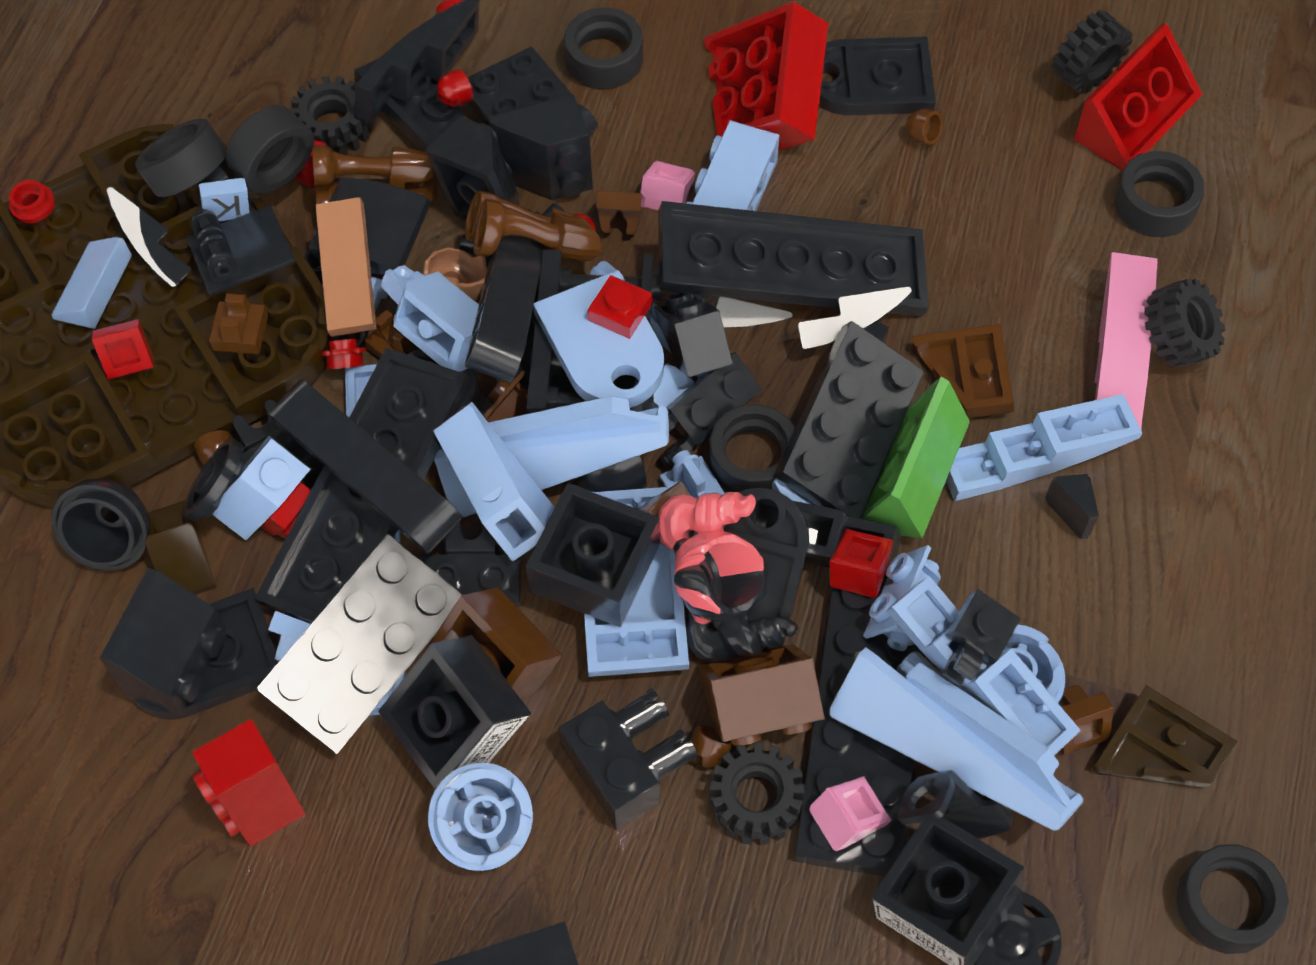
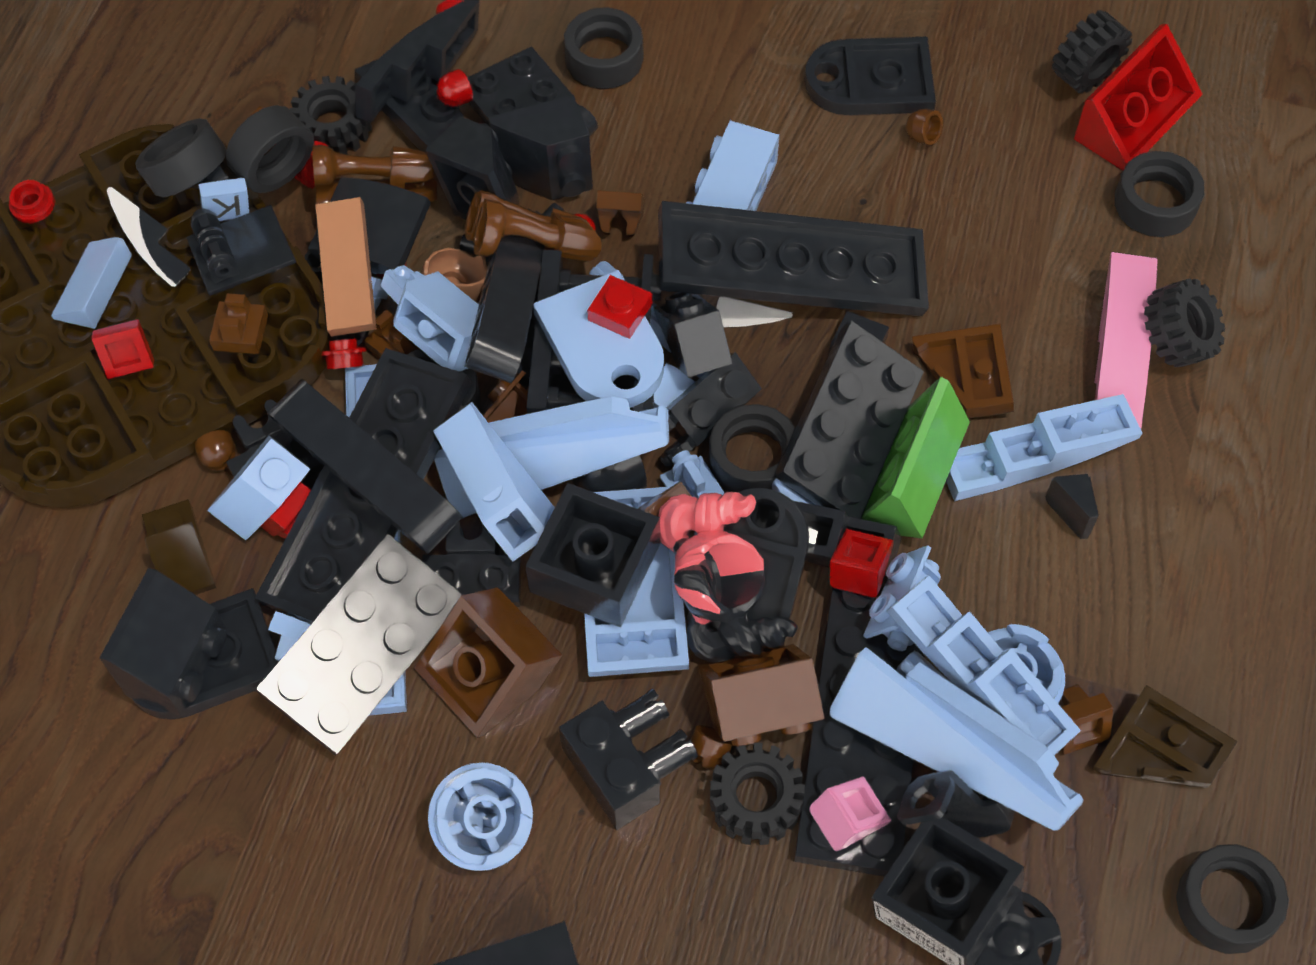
black piece [52,479,151,571] -> none
black wheel [182,438,245,522] -> none
red wedge [192,719,306,847] -> none
black brick [378,635,531,790] -> none
bright pink slope [640,161,695,210] -> none
red wedge [704,1,829,150] -> none
white sticker [798,287,911,349] -> none
black plate [942,589,1021,686] -> none

